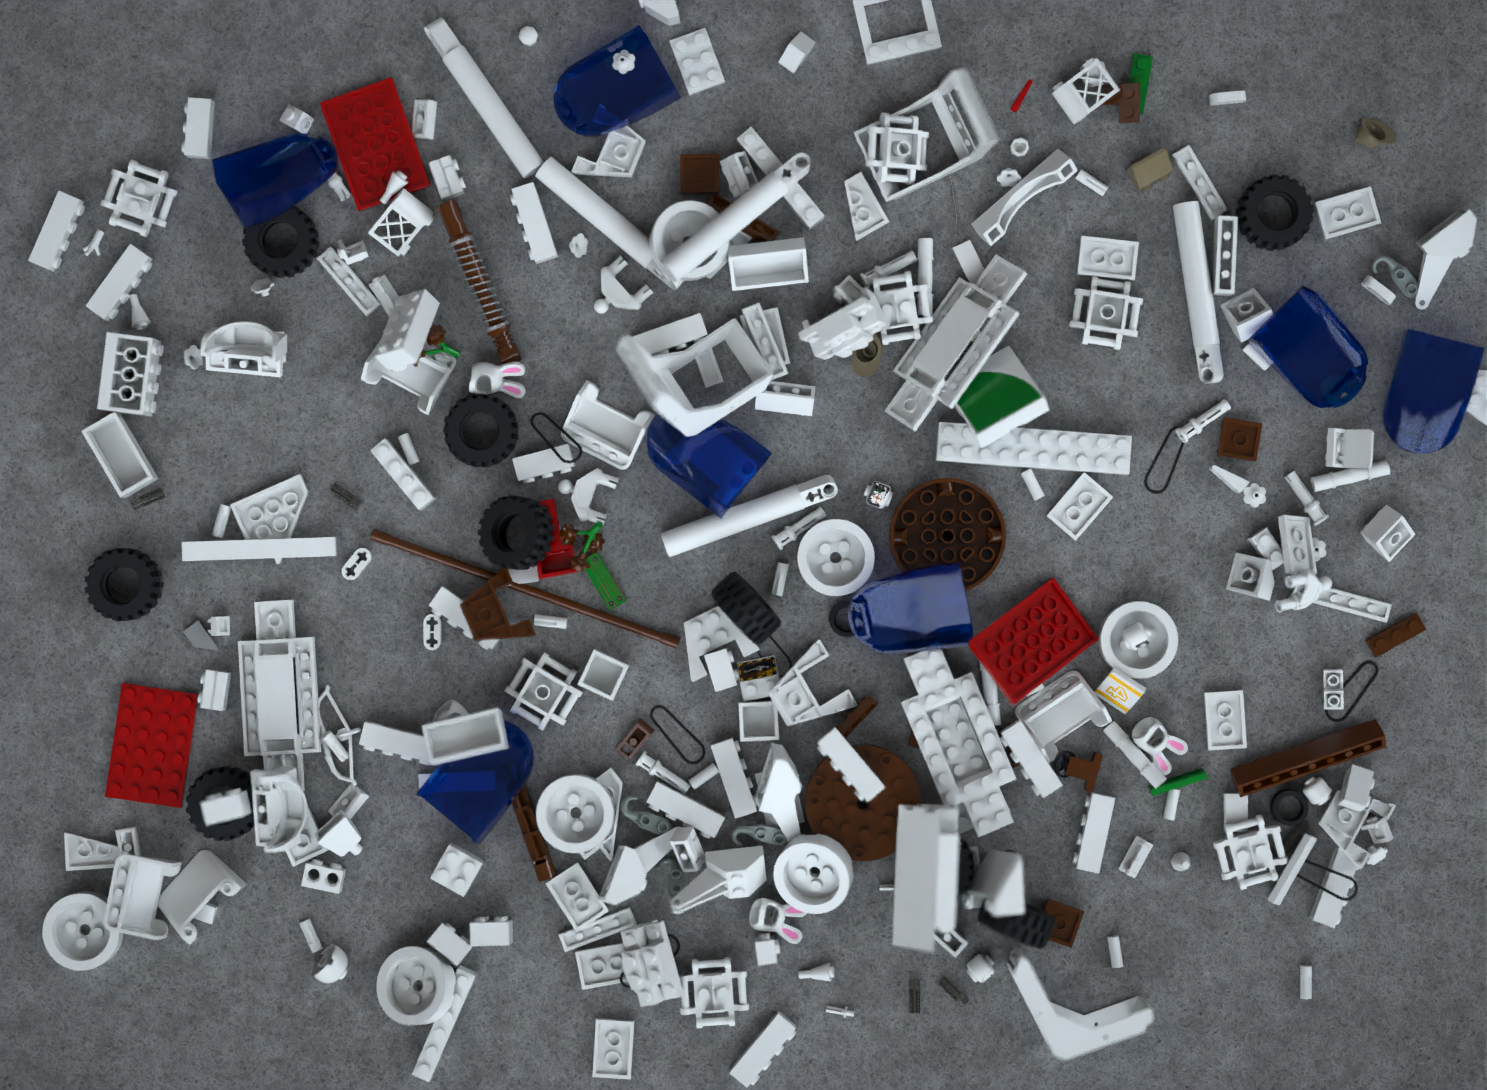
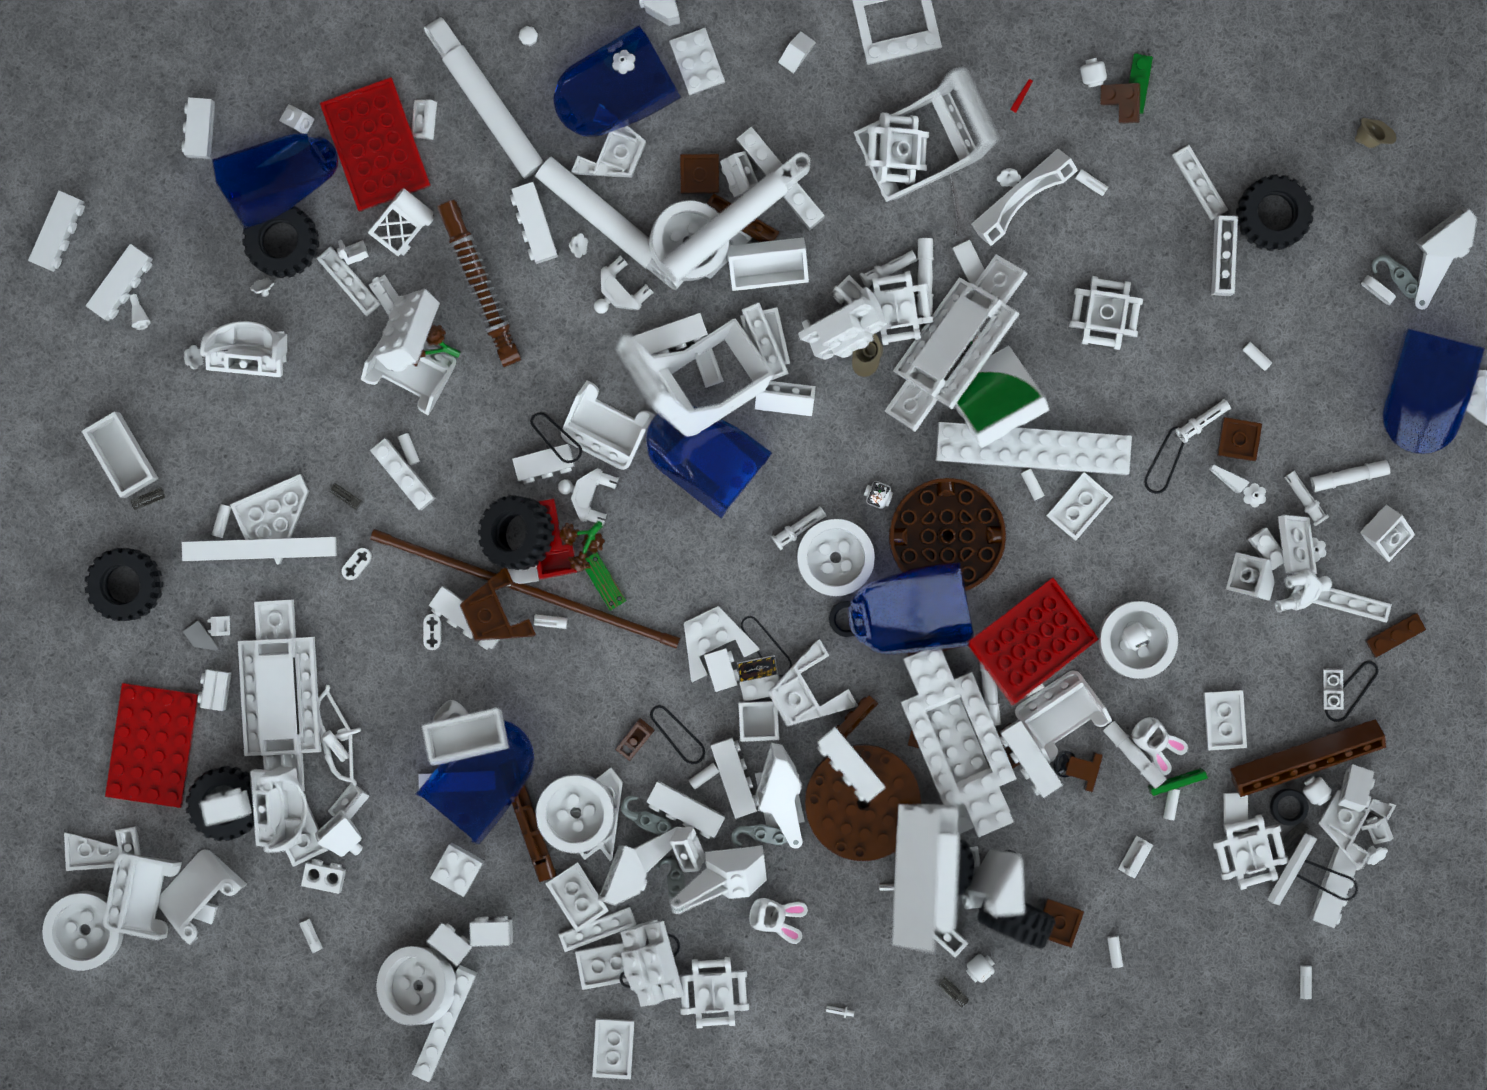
white bar [83,230,104,256] -> none
white brick [97,332,164,417] -> none
white brick [100,160,178,237] -> none
white cylinder [311,944,348,983] -> none
white pin [320,163,351,201] -> none
white brick [359,721,430,765] -> none
white cone [380,170,408,204] -> none
white brick [428,155,466,201] -> none
black tyre [443,394,519,468] -> none
white piece [469,361,526,398] -> none
white brick [504,652,583,731] -> none
white piece [578,649,630,701] -> none
white pin [635,751,691,795] -> none
white piece [661,475,838,557] -> none
black tyre [711,572,781,645] -> none
white brick [729,1011,796,1087] -> none
white brick [755,932,780,966] -> none
white piece [771,562,789,596] -> none
white brick [774,834,854,914] -> none
white cone [799,963,835,982] -> none
white wing [844,172,889,241] -> none
clear smoke piece [909,979,920,1014] -> none
white window [1006,946,1154,1060] -> none
white tile [1010,137,1029,157] -> none
white piece [1052,58,1120,125] -> none
white brick [1072,792,1115,874] -> none
white plate [1077,236,1139,281] -> none
white tile [1094,667,1146,714] -> none
dark tan slope [1126,147,1173,192] -> none
white cone [1171,852,1190,871] -> none
white piece [1173,201,1224,384] -> none
white beam [1209,91,1246,105] -> none
white slope [1220,288,1276,343] -> none
clear blue windscreen [1248,285,1368,408] -> none
white plate [1314,186,1381,240] -> none
white bracket [1325,428,1374,468] -> none

